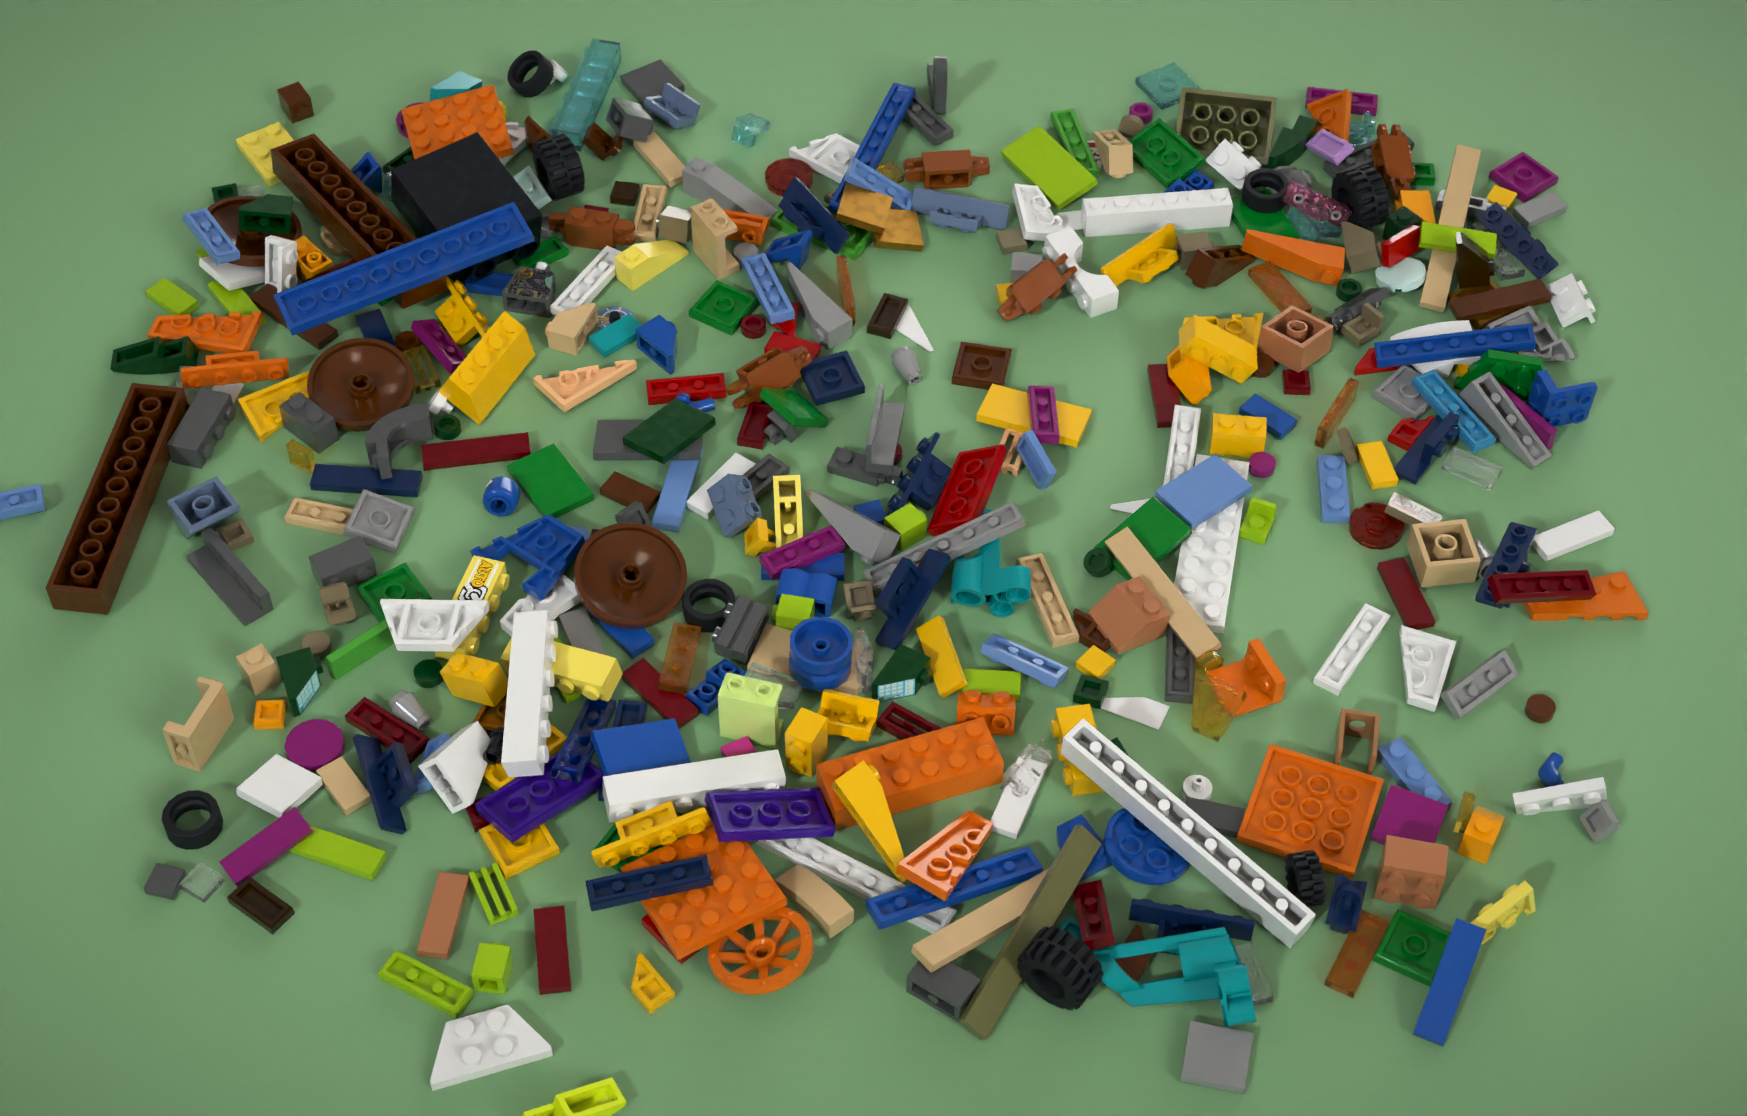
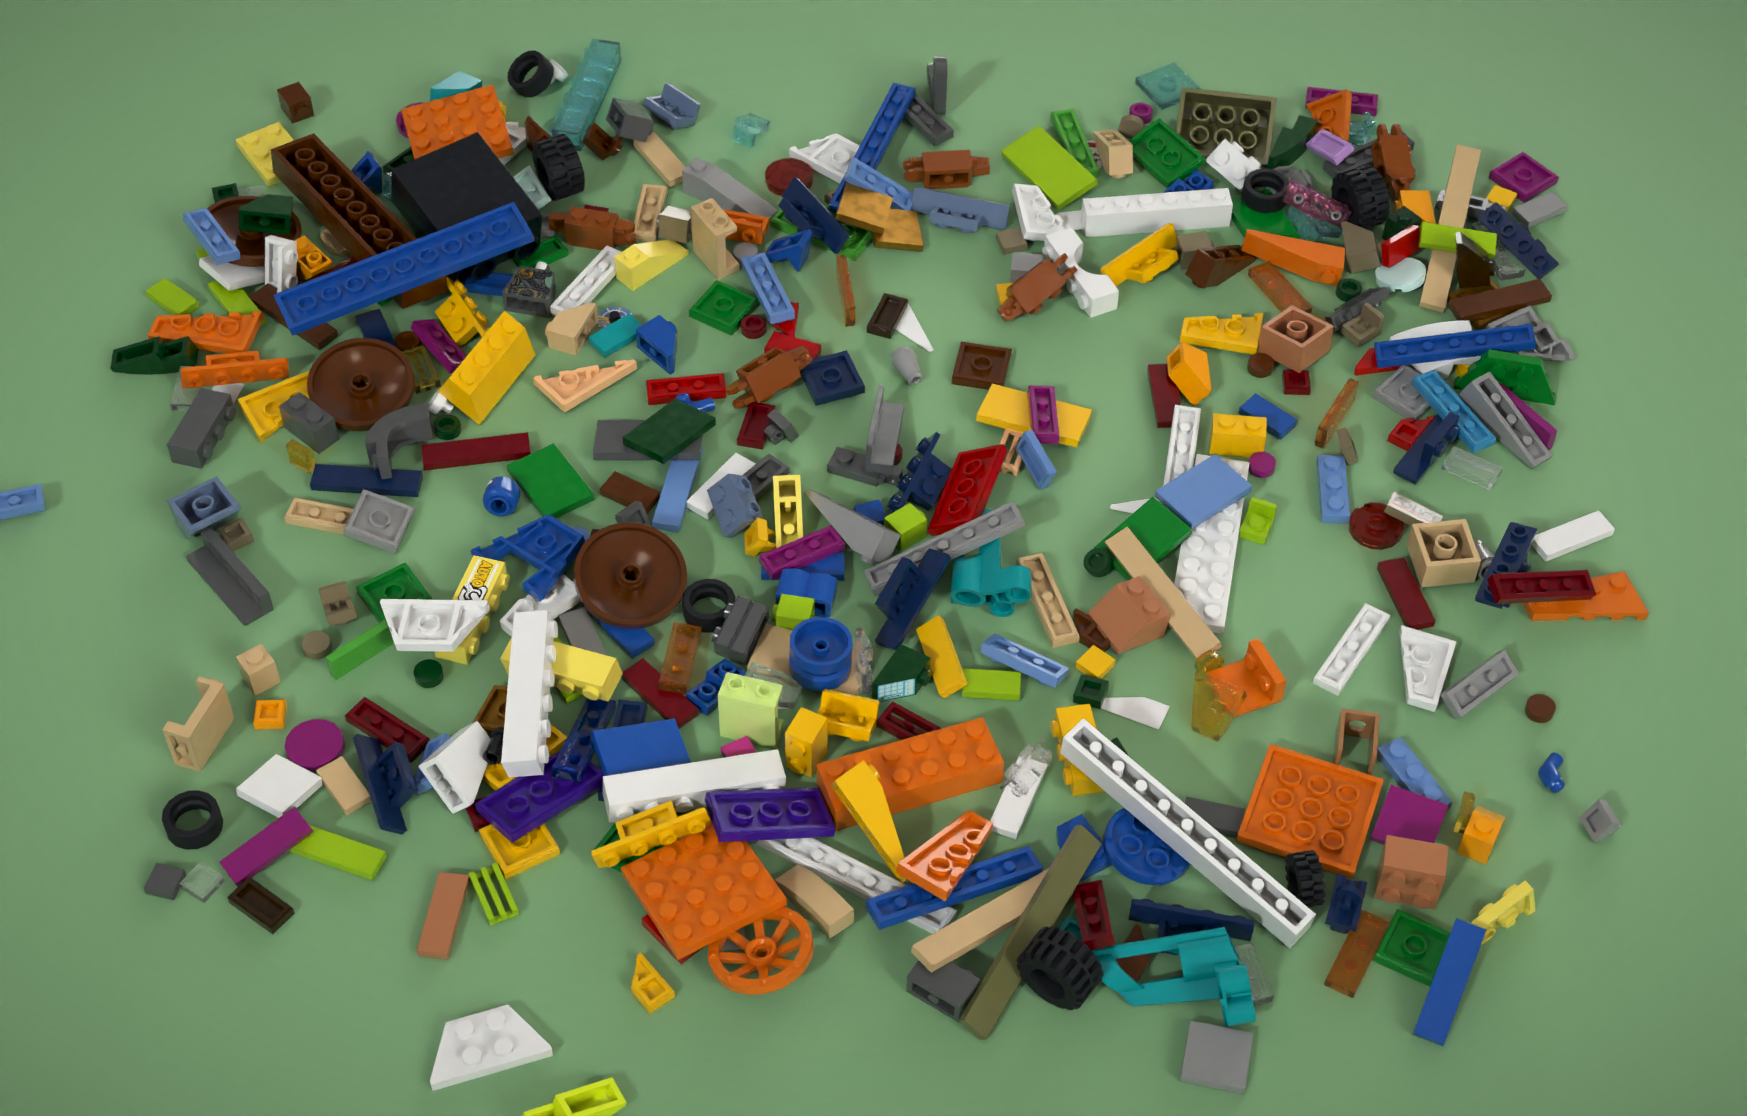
reddish brown brick [46,383,189,615] -> none
dark green slope [276,647,324,717] -> none
dark grey brick [308,536,377,587] -> none
lime tile [378,950,475,1019] -> none
light grey cone [389,690,432,731] -> none
yellow brick [440,652,508,707] -> none
lime brick [471,942,513,995] -> none
dark red tile [533,906,571,995] -> none
dark blue tile [585,855,713,912] -> none
dark brown tile [610,181,640,206] -> none
dark grey tile [620,59,685,108] -> none
green tile [759,388,829,428] -> none
light grey slope [787,262,852,350] -> none
dark tan bracket [842,580,878,622] -> none
clear yellow tile [876,161,904,184] -> none
orange bracket [956,690,1016,736] -> none
dark grey tile [1165,628,1195,704] -> none
yellow brick [1179,314,1258,384] -> none
white tile [1182,775,1212,801] -> none
yellow tile [1355,441,1398,490] -> none
green tile [1410,163,1436,186] -> none
white wing [1512,777,1607,815] -> none
blue bracket [1526,370,1598,428] -> none
white bracket [1546,273,1596,328] -> none

